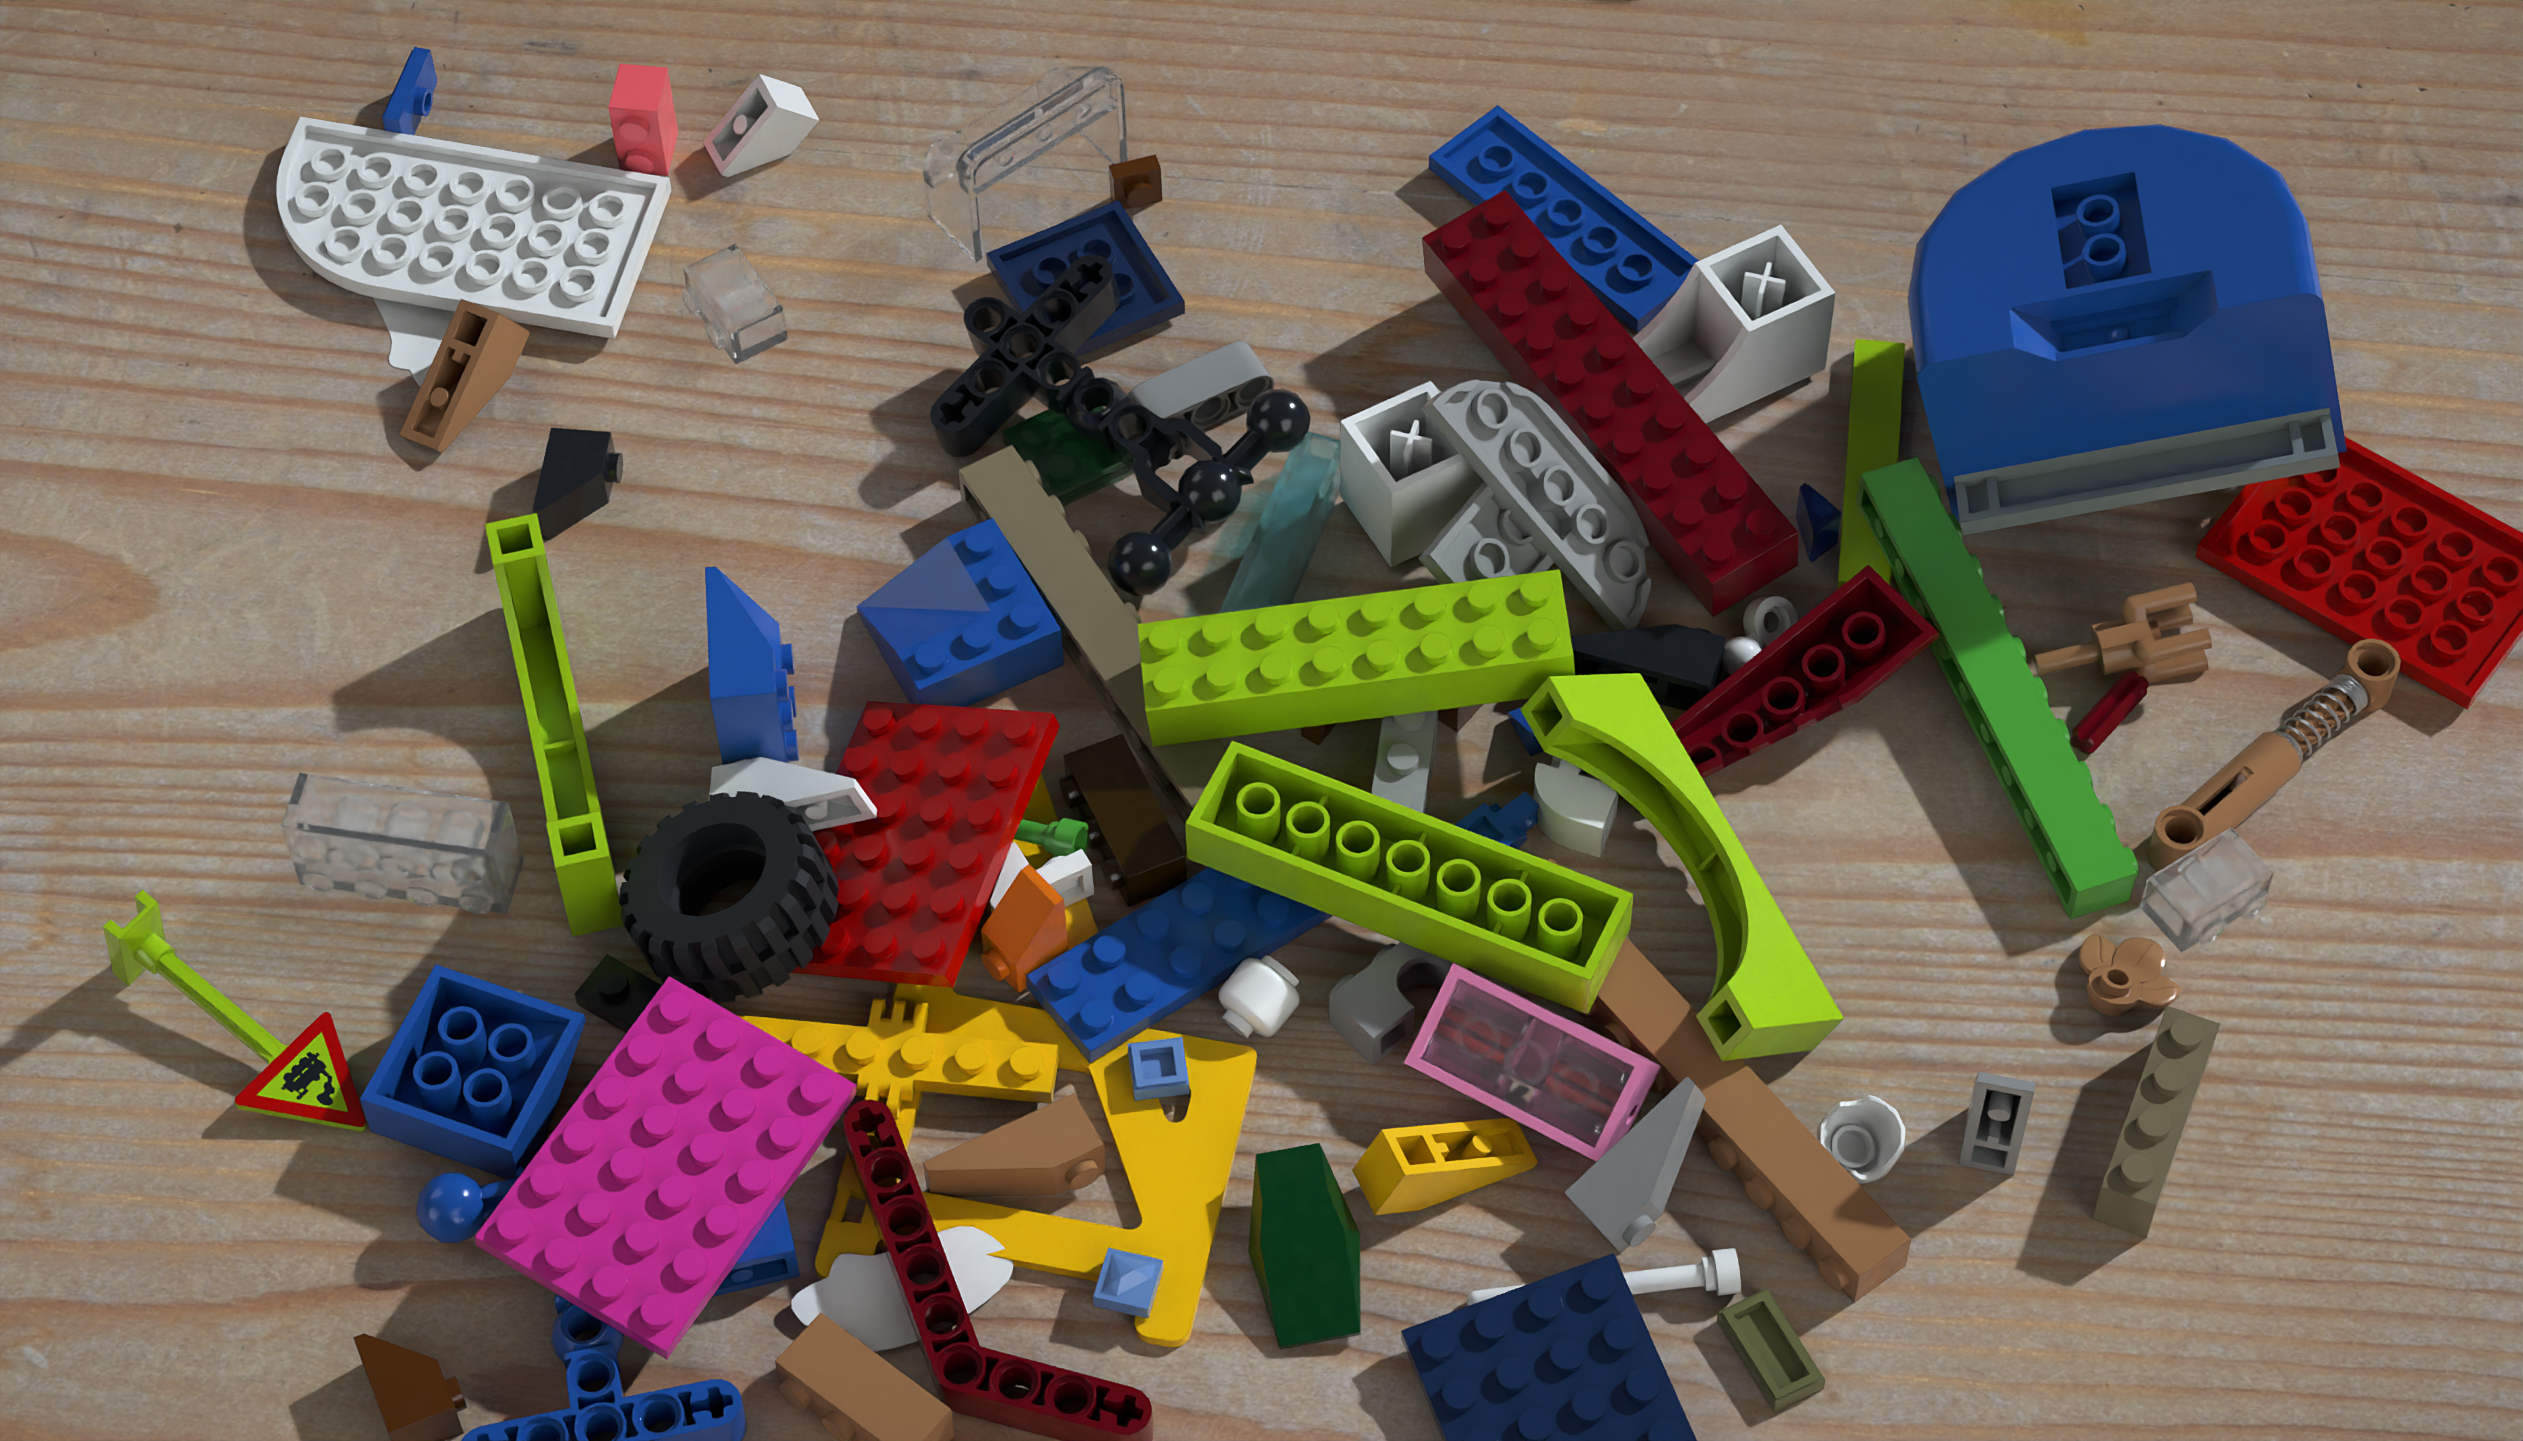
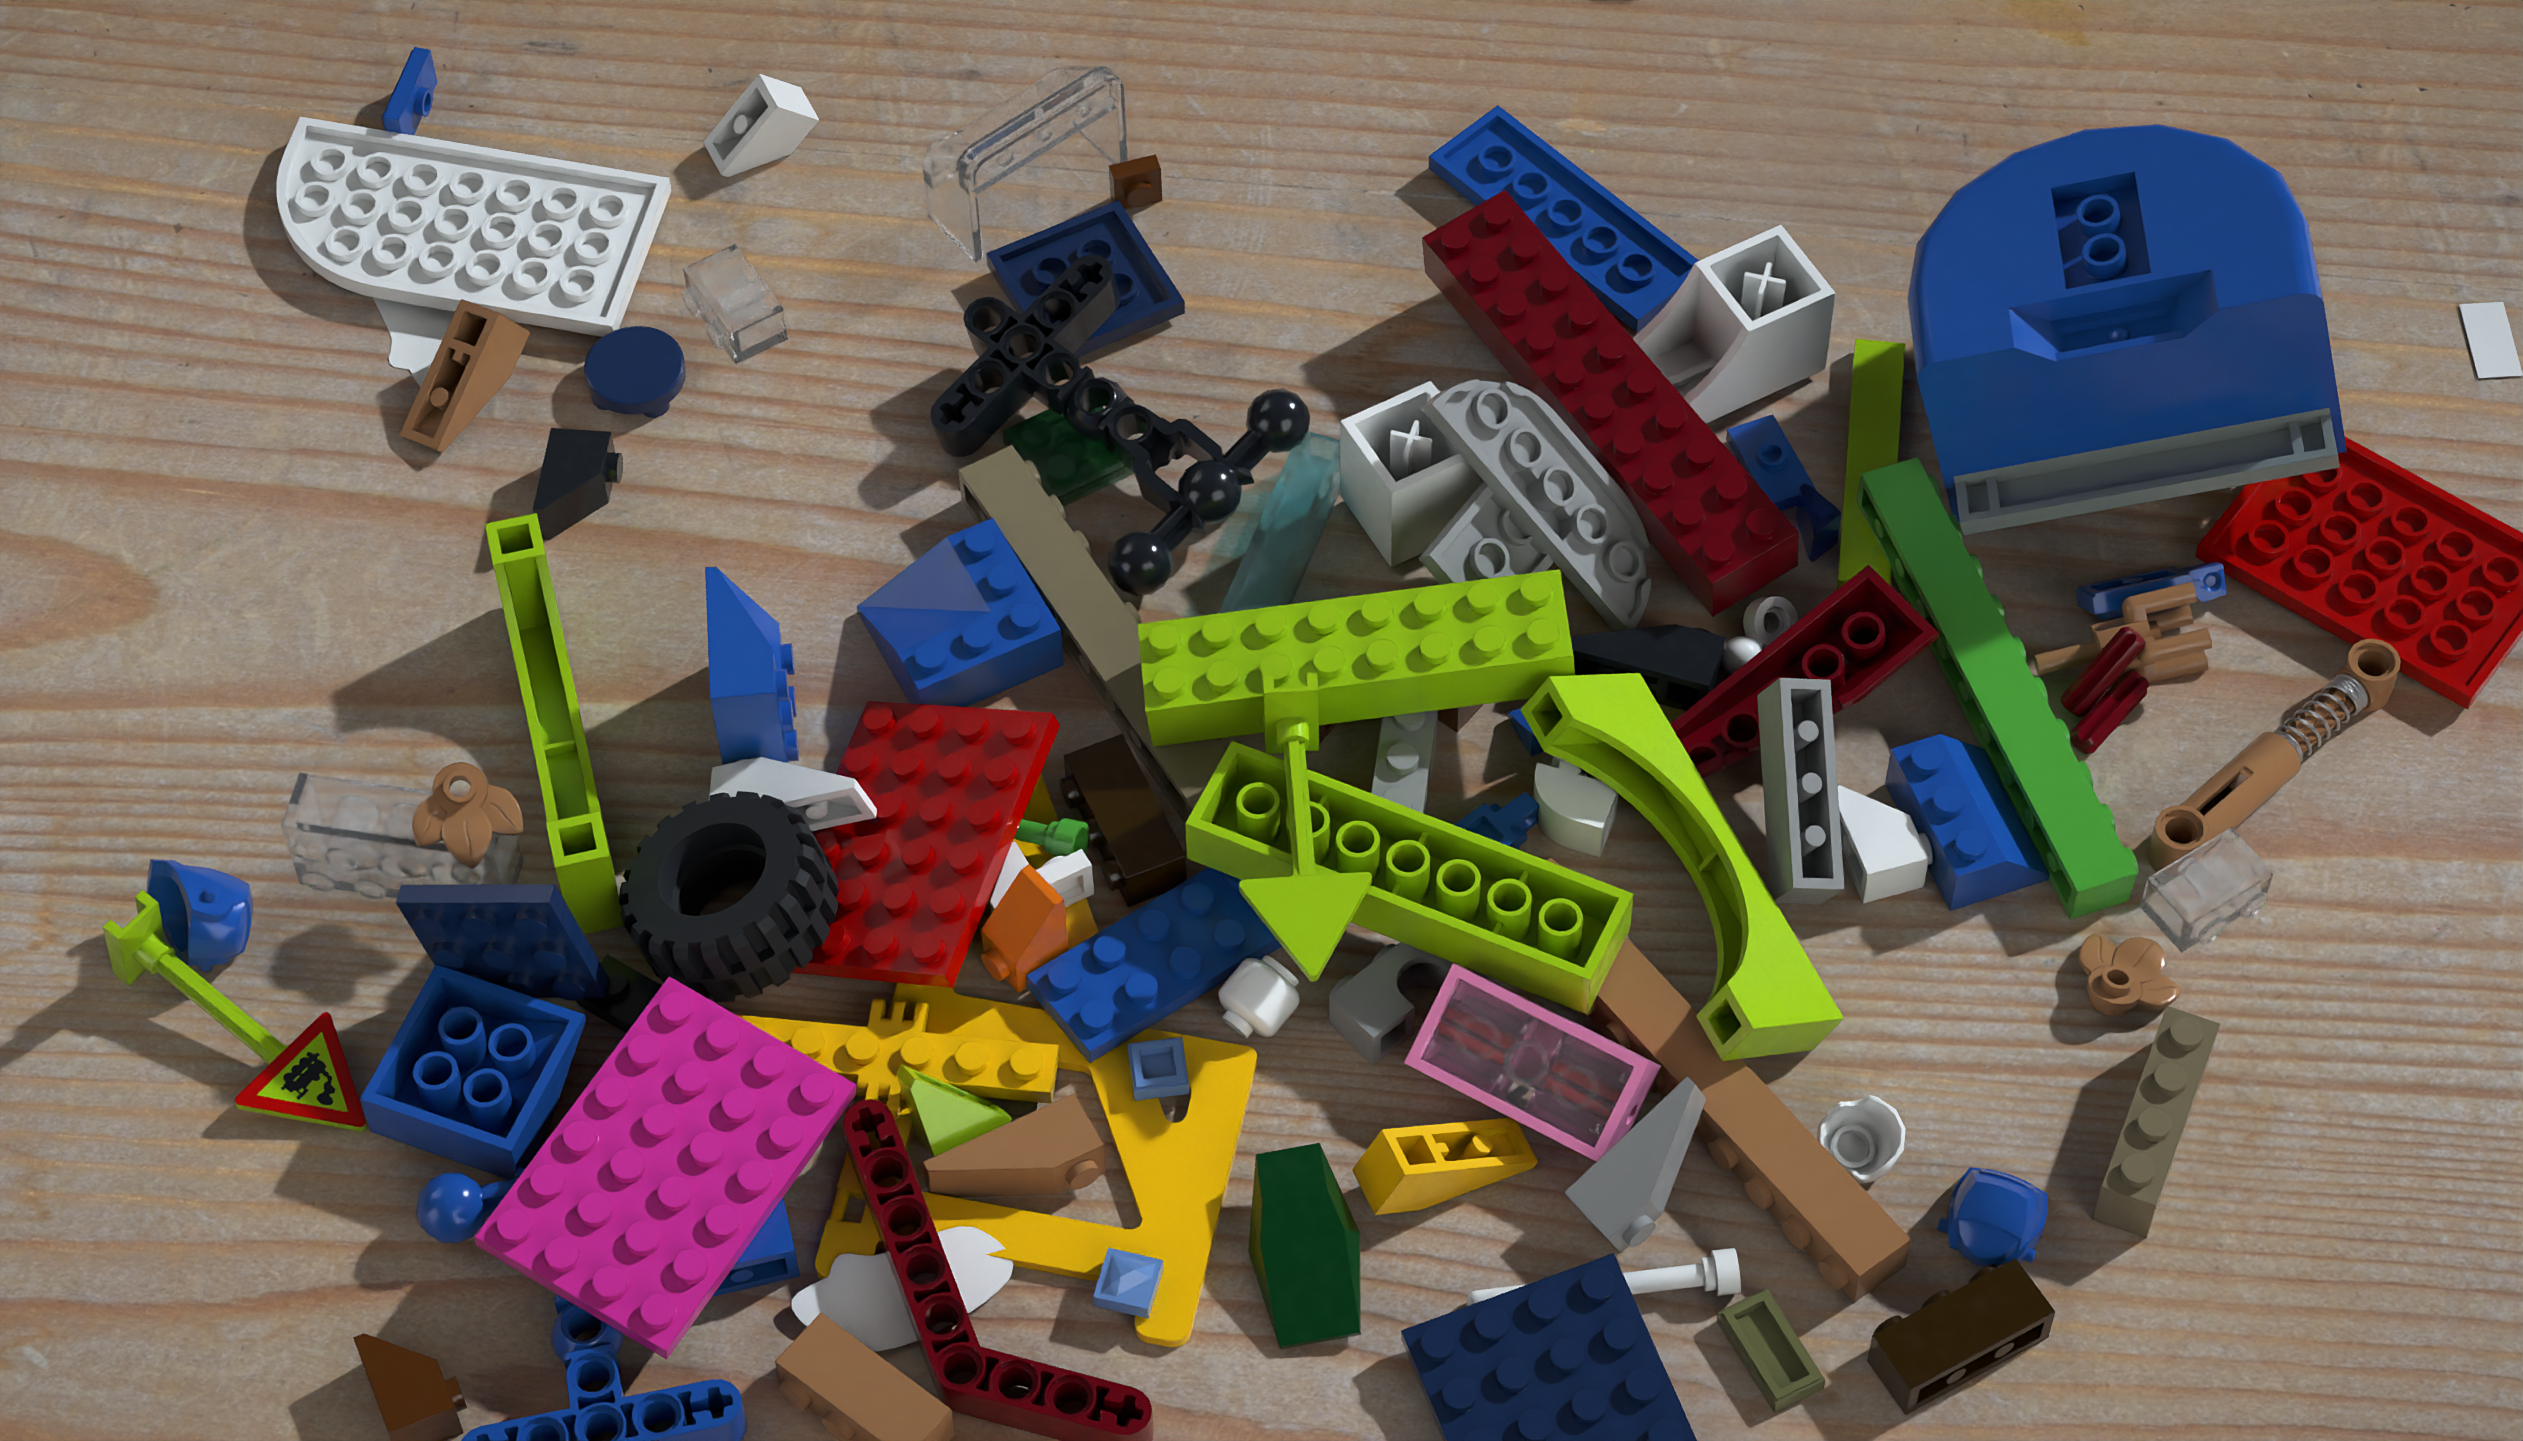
coral brick [608,64,678,176] -> none
light grey beam [1127,341,1275,435] -> none
light grey slope [1958,1072,2036,1176] -> none
none -> blue helmet [147,859,253,972]
none -> dark blue plate [395,884,610,1001]
none -> medium nougat plate [412,762,523,869]
none -> dark blue tile [584,326,686,418]
none -> lime slope [896,1064,1012,1157]
none -> lime piece [1239,672,1372,982]
none -> blue plate [1726,414,1816,511]
none -> light grey brick [1757,678,1845,904]
none -> white slope [1838,785,1933,903]
none -> dark brown brick [1867,1258,2055,1415]
none -> blue slope [1885,734,2050,911]
none -> blue helmet [1937,1167,2048,1267]
none -> dark red axle [2060,626,2146,717]
none -> blue hinge [2076,561,2227,619]
none -> white sticker [2459,302,2523,378]

